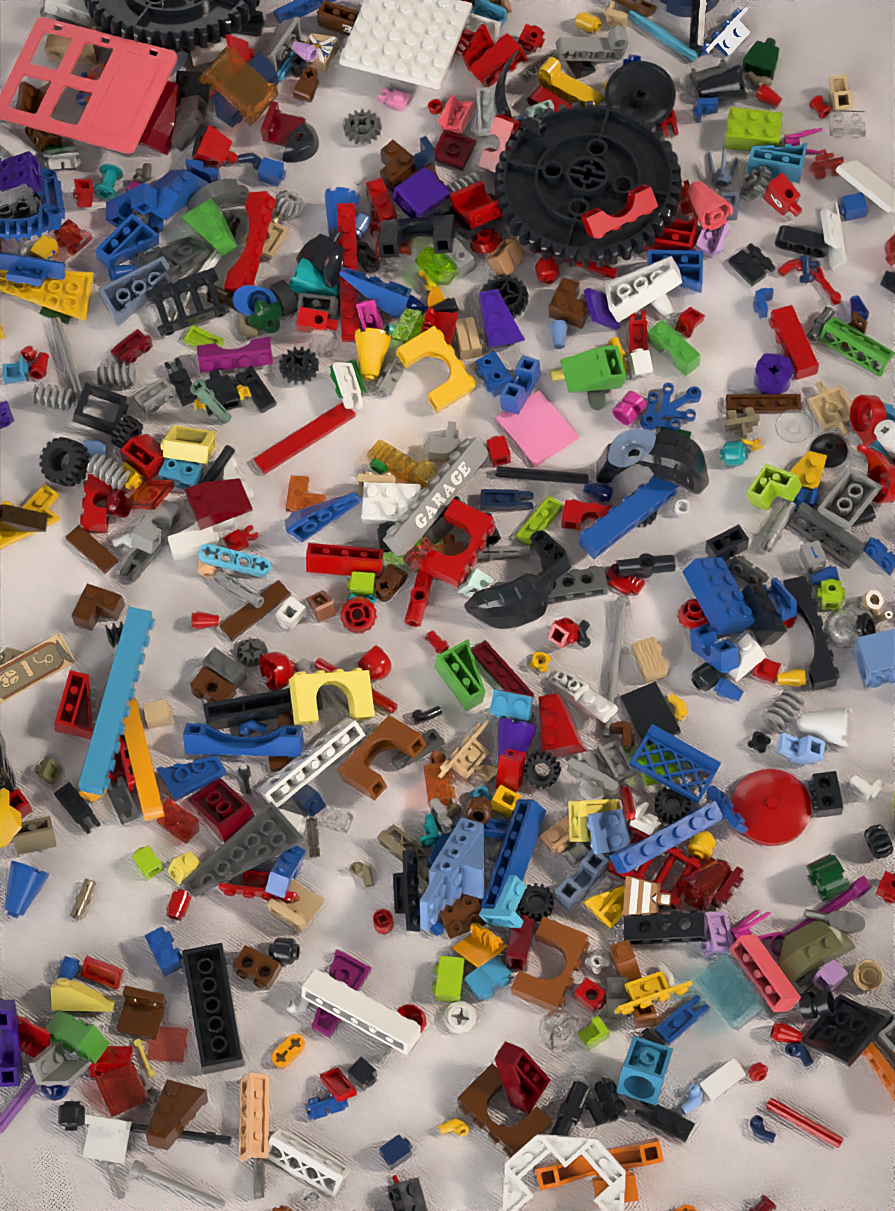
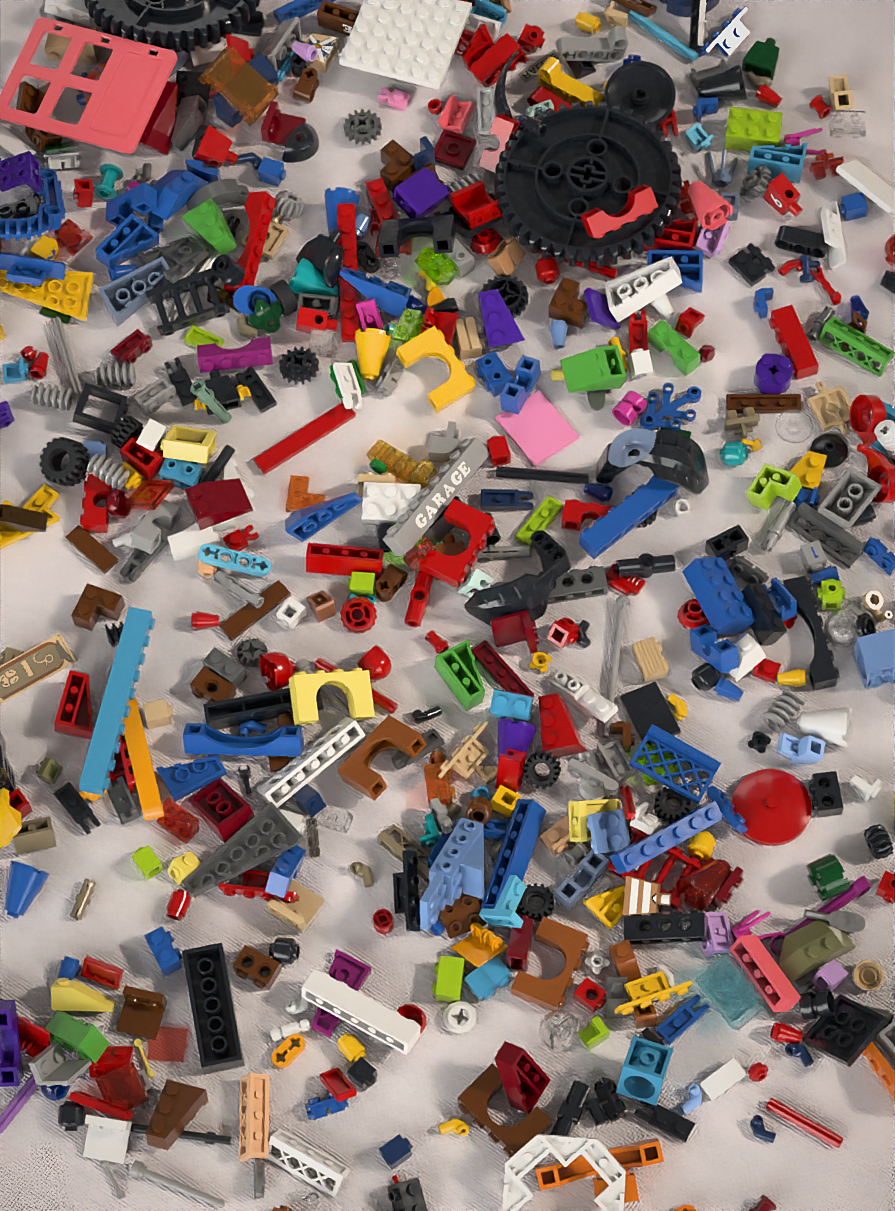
none -> red tile [69,1090,134,1121]
none -> white slope [136,419,166,451]
none -> black wheel [211,254,245,287]
none -> white axle [270,1019,311,1041]
none -> yellow brick [337,1032,367,1063]
none -> dark red bracket [490,610,540,654]
none -> medium azure bracket [683,122,714,151]
none -> dark red plate [699,345,715,363]

